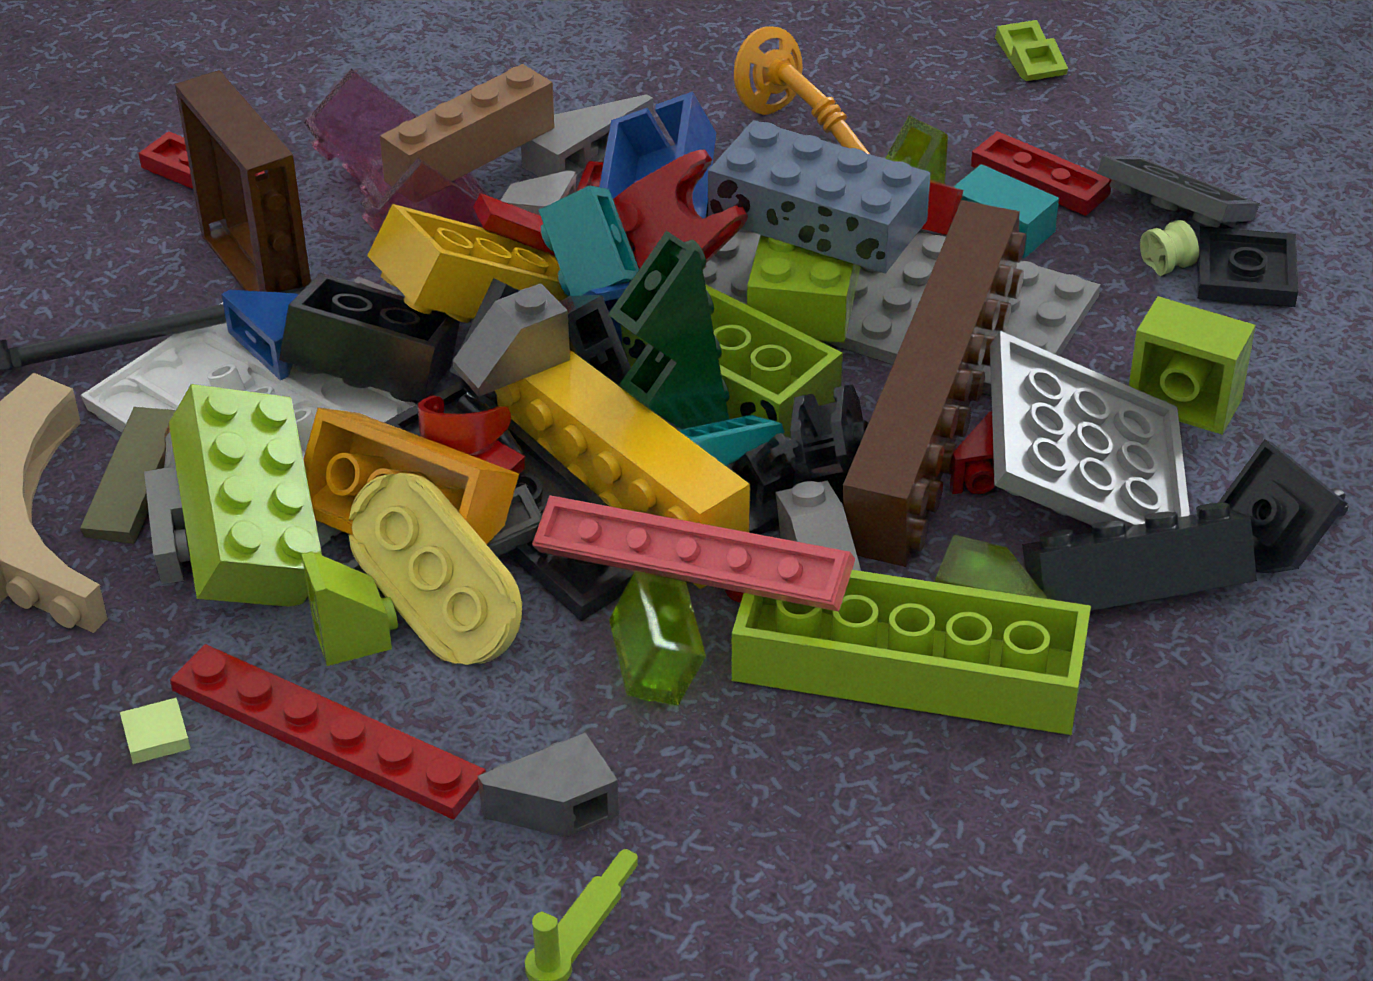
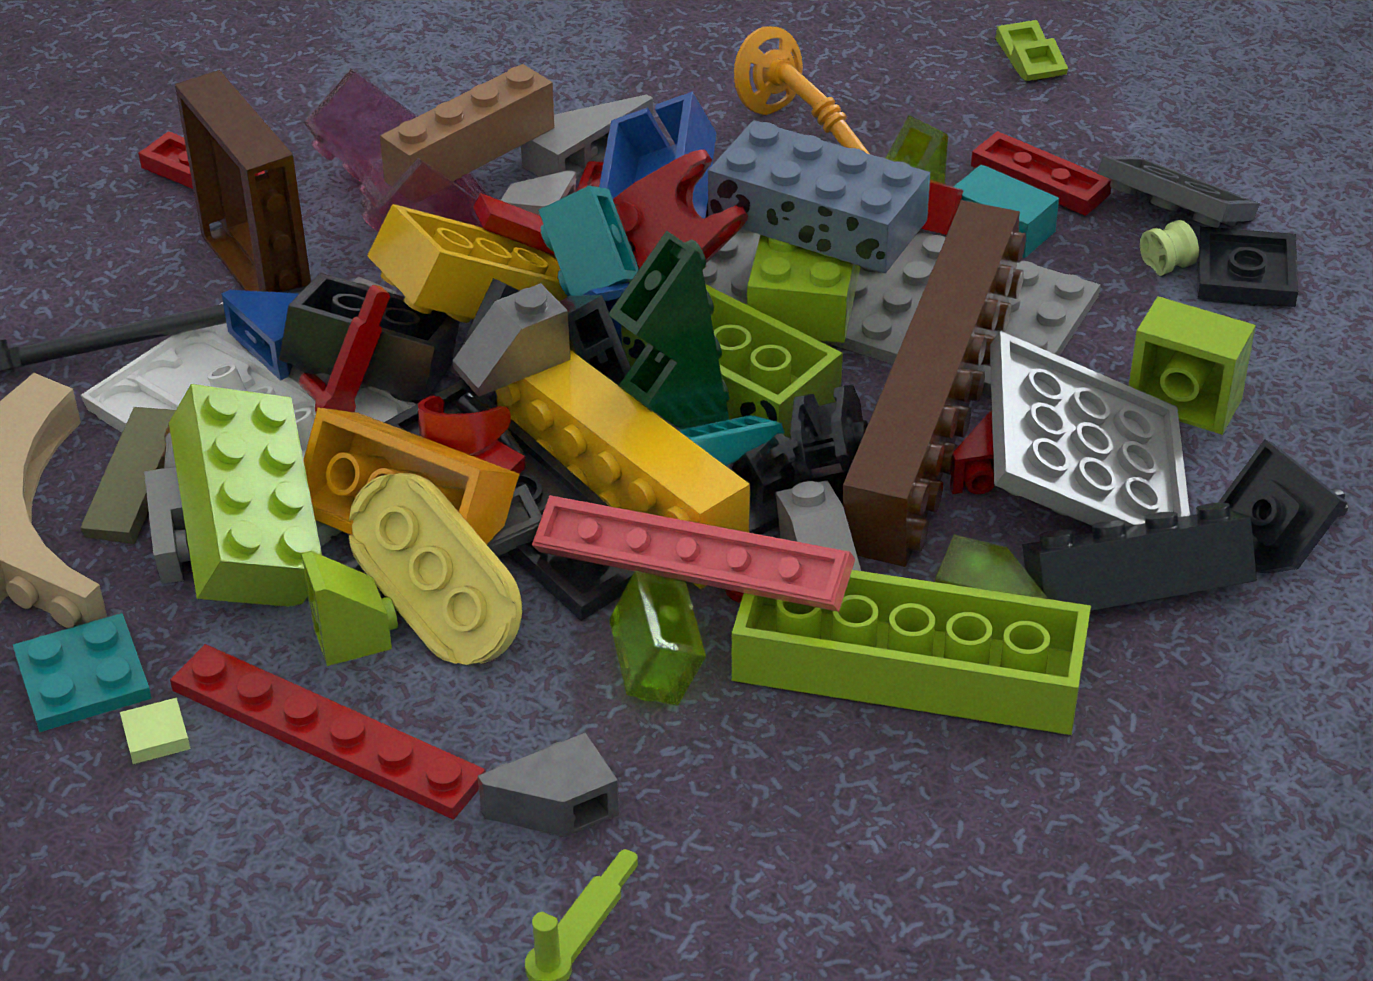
none -> teal plate [13,613,152,732]
none -> red piece [299,285,390,412]

